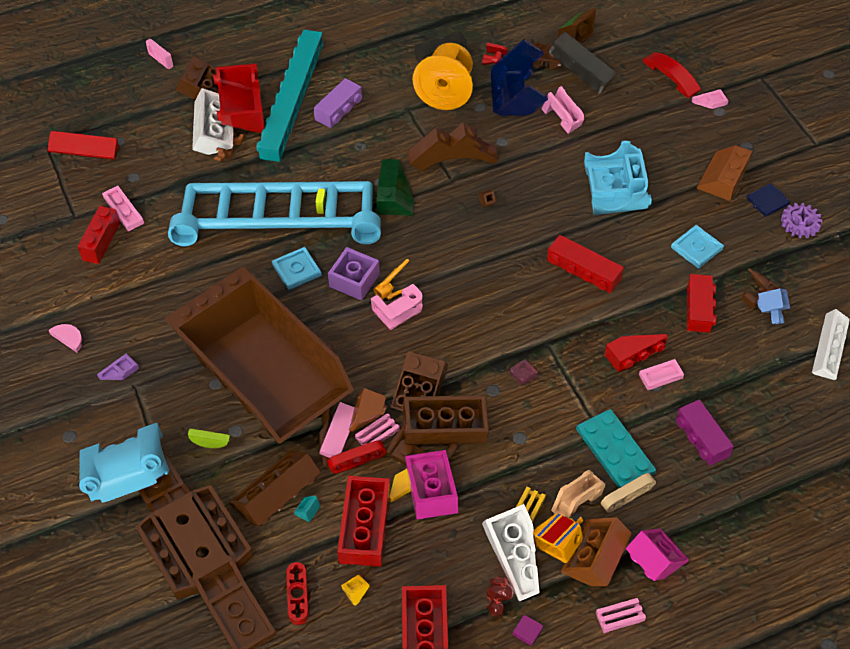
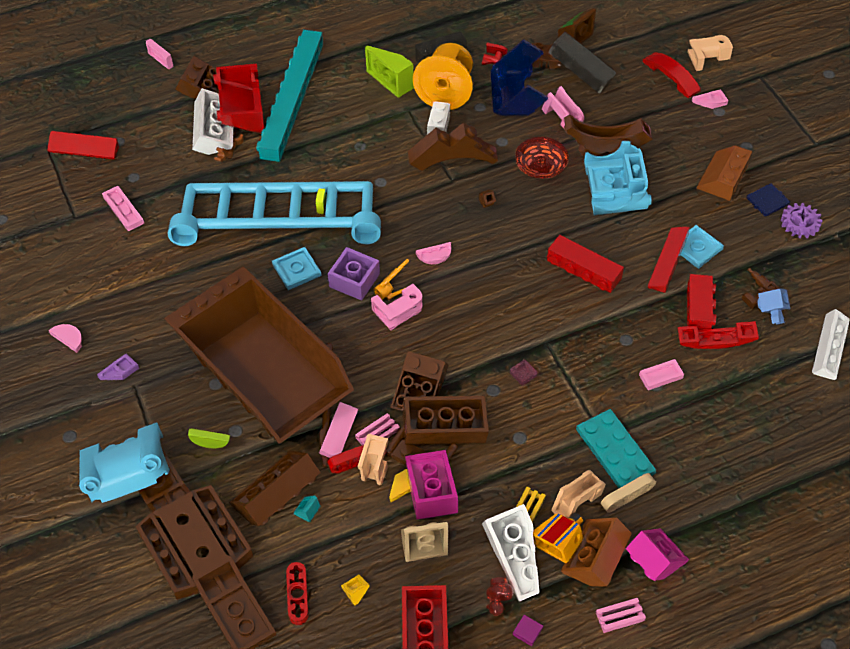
red brick [77,206,120,264] -> none
medium lavender brick [314,78,362,128] -> none
red brick [337,476,391,567] -> none
dark orange slope [349,388,387,432] -> none
dark green wedge [377,159,414,216] -> none
red slope [605,334,668,372] -> none
magenta brick [676,399,734,466] -> none
none -> light nougat piece [358,434,389,485]
none -> lime slope [365,45,414,98]
none -> tan slope [401,522,448,562]
none -> bright pink tile [416,242,452,264]
none -> white brick [427,101,450,135]
none -> clear red dish [515,137,568,178]
none -> reddish brown arch [564,114,653,156]
none -> red slope [647,227,689,293]
none -> red slope [677,321,759,349]
none -> light nougat piece [688,35,733,71]

